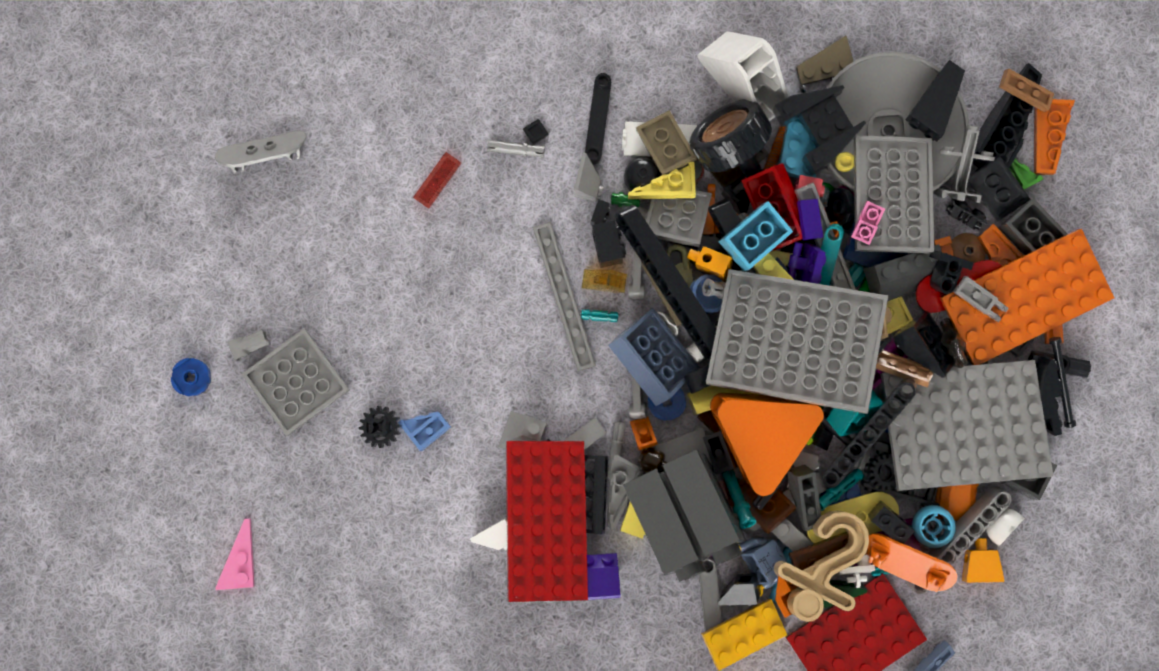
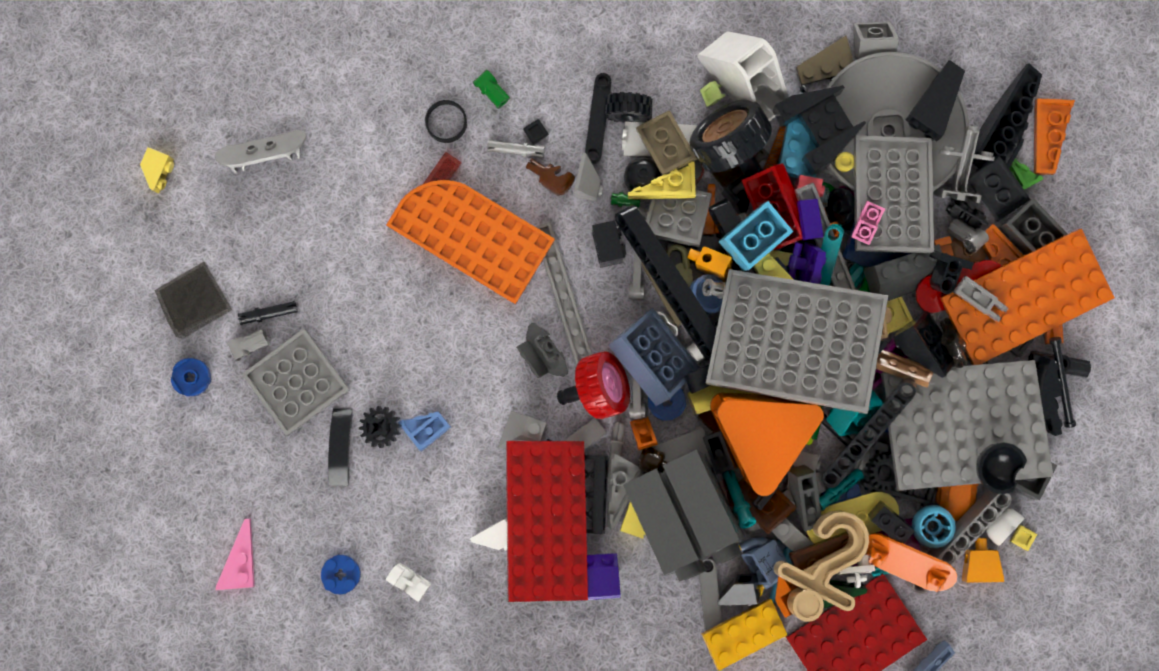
teal axle [581,309,618,322] -> none
clear yellow slope [582,269,627,293] -> none
black piece [590,199,611,226] -> none
black tile [812,426,833,451] -> none
medium nougat plate [999,69,1054,112] -> none
none -> light yellow slope [140,147,174,194]
none -> clear smoke slope [155,261,232,339]
none -> black pin [238,301,298,325]
none -> blue plate [321,555,361,595]
none -> black slope [328,408,353,486]
none -> orange plate [386,180,556,304]
none -> white piece [386,563,431,602]
none -> black tyre [425,100,467,143]
none -> green piece [473,70,510,109]
none -> dark grey piece [516,322,568,378]
none -> reddish brown piece [526,158,575,196]
none -> red wheel [557,351,630,419]
none -> black bush [604,92,653,123]
none -> yellowish green tile [700,81,725,107]
none -> light grey slope [853,21,899,59]
none -> light grey piece [947,218,989,253]
none -> black cylinder [976,442,1027,494]
none -> light yellow tile [1010,524,1037,551]

